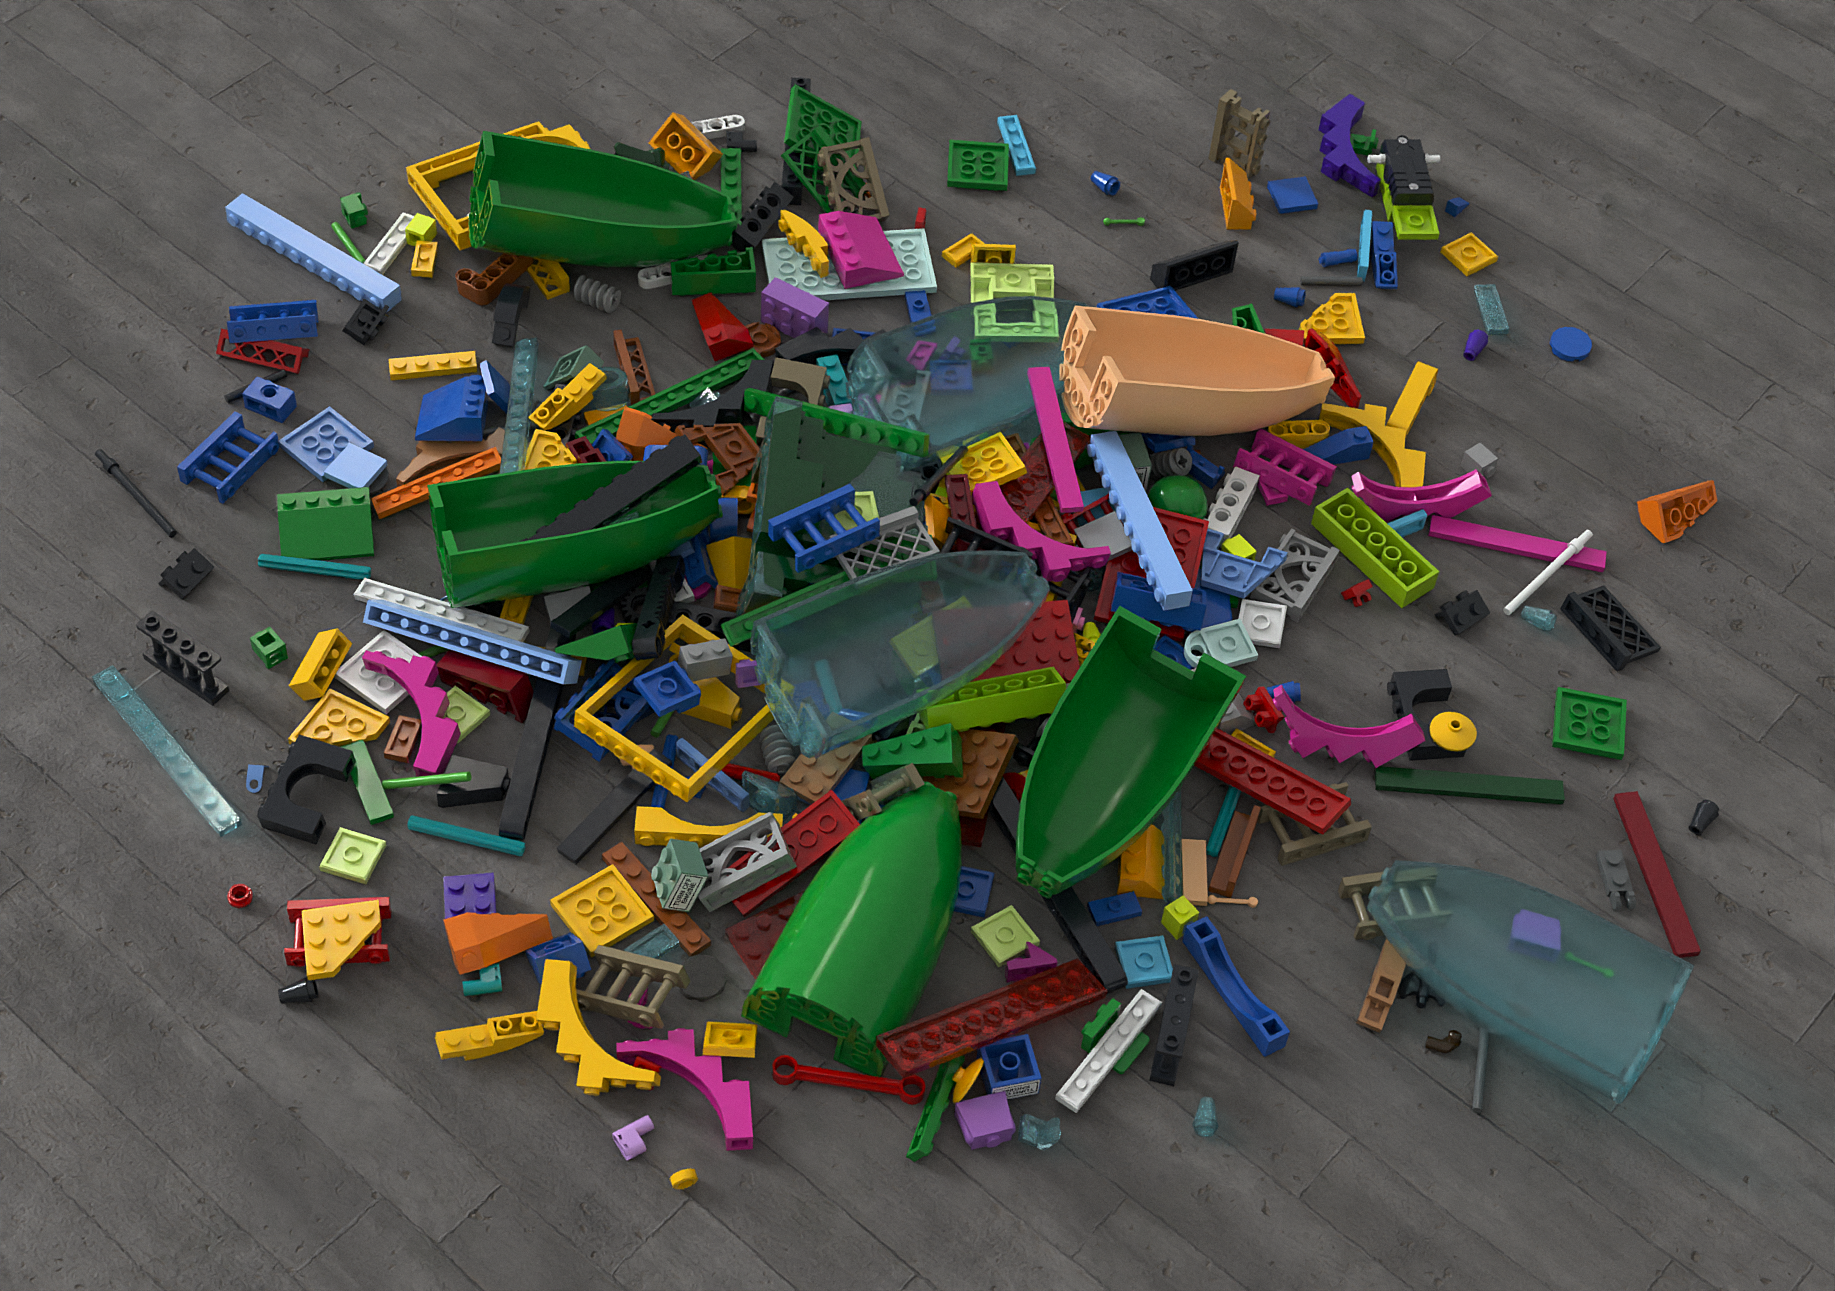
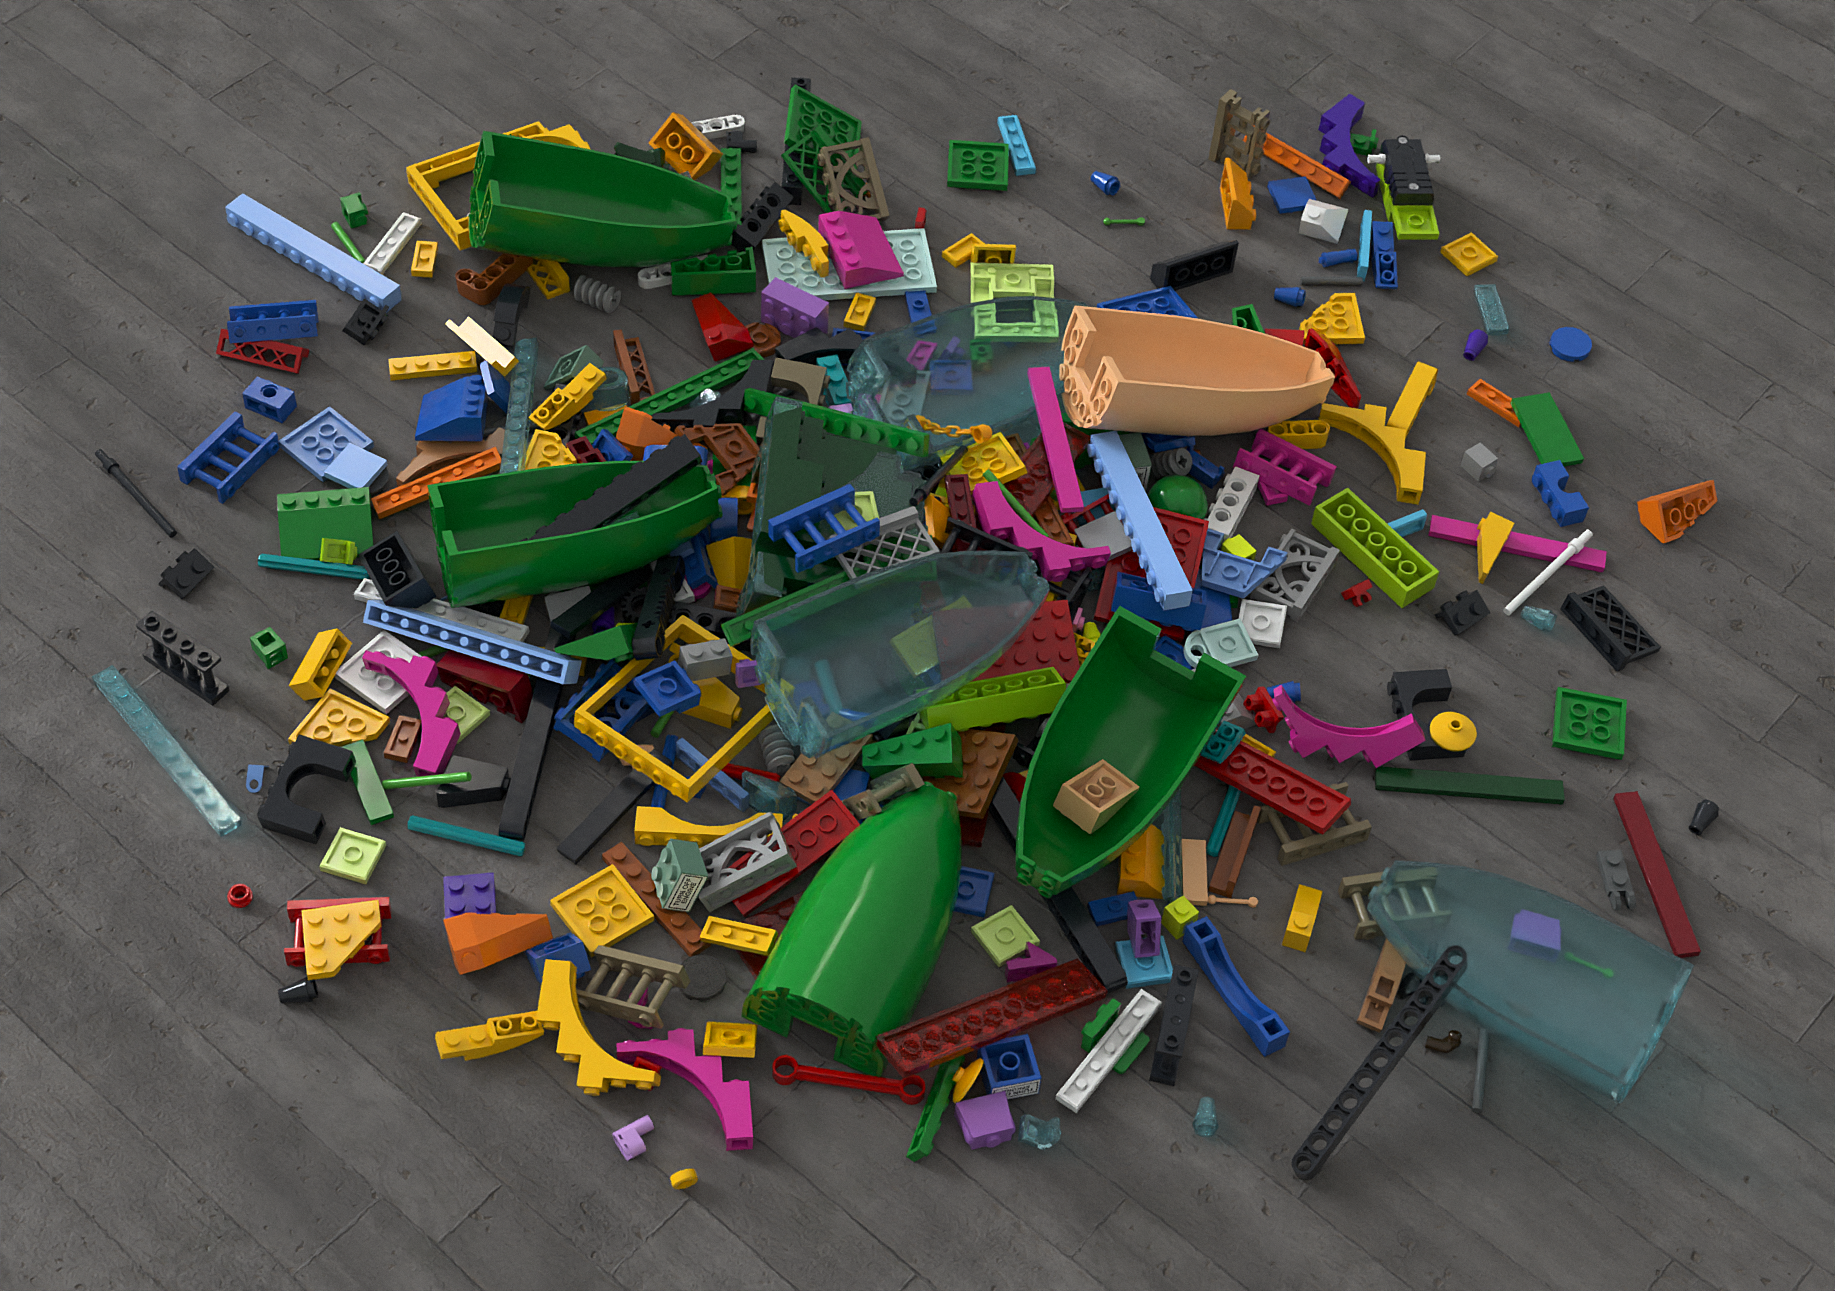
black bar [224,369,287,403] -> none
neon yellow brick [405,213,437,247] -> none
teal piece [462,963,502,996] -> none
clear light blue plate [624,924,679,959] -> none
blue slope [1303,426,1374,465] -> none
dark pink arch [1351,469,1492,523] -> none
blue piece [1445,197,1469,217] -> none
none -> lime bracket [320,538,357,565]
none -> black slope [358,531,437,609]
none -> fence [445,317,519,377]
none -> yellow plate [700,916,778,956]
none -> yellow plate [843,293,876,331]
none -> light orange piece [908,415,992,444]
none -> bright green bar [983,469,1049,537]
none -> light nougat slope [1053,759,1140,834]
none -> medium lavender torso [1127,899,1161,958]
none -> teal slope [1201,721,1246,764]
none -> orange tile [1243,125,1351,199]
none -> yellow slope [1282,884,1323,952]
none -> black beam [1291,945,1468,1180]
none -> white slope [1299,199,1348,244]
none -> orange tile [1467,379,1521,428]
none -> yellow slope [1477,511,1514,584]
none -> green tile [1510,392,1584,467]
none -> blue arch [1532,460,1589,527]

